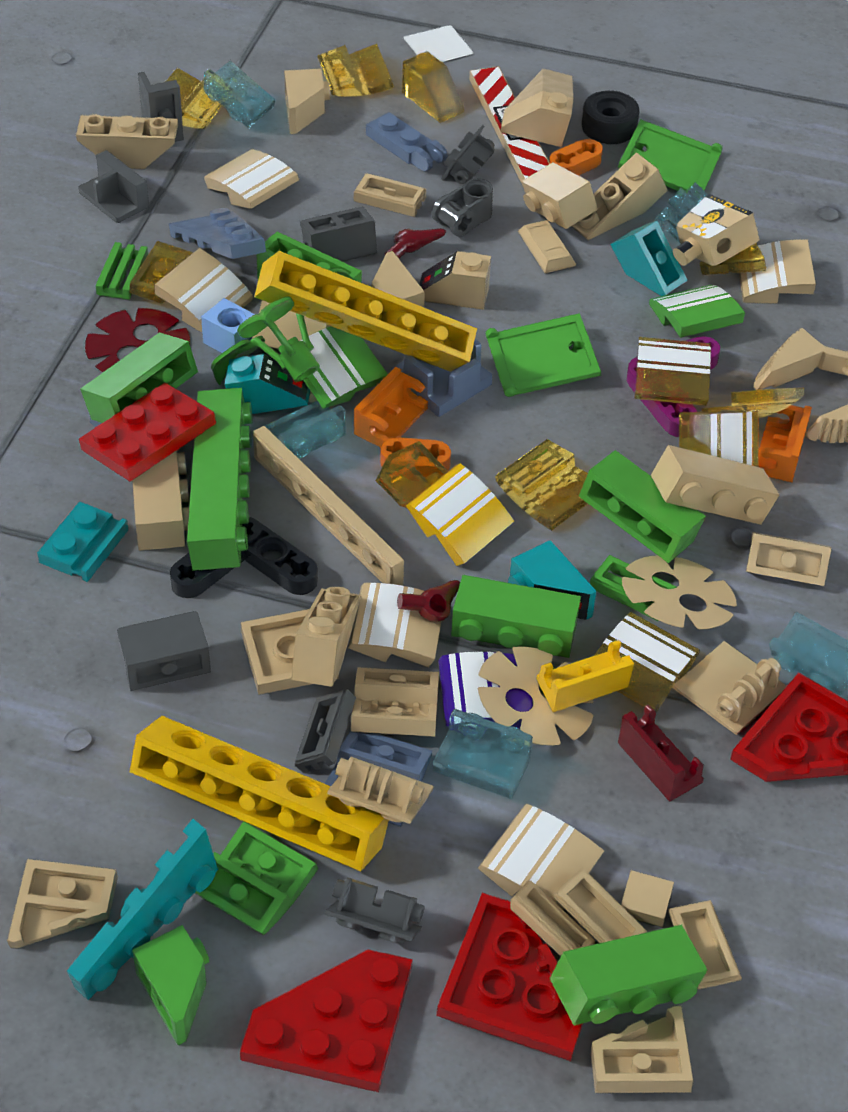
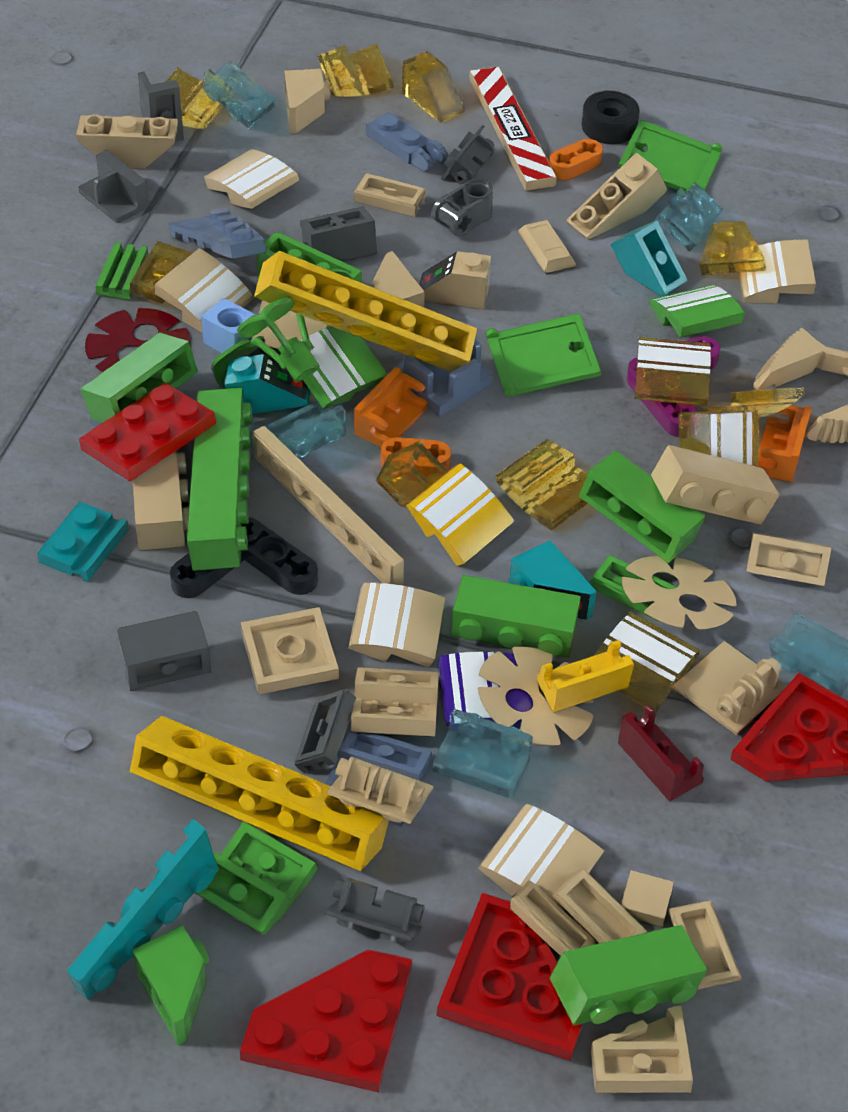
tan wing [7,859,118,948] -> none
tan slope [291,587,361,687] -> none
dark red animal [385,228,446,258] -> none
dark red animal [397,580,460,622] -> none
white sticker [403,25,474,66] -> none
tan wedge [500,69,574,147] -> none
tan brick [521,162,598,229] -> none
tan torso [673,194,760,266] -> none

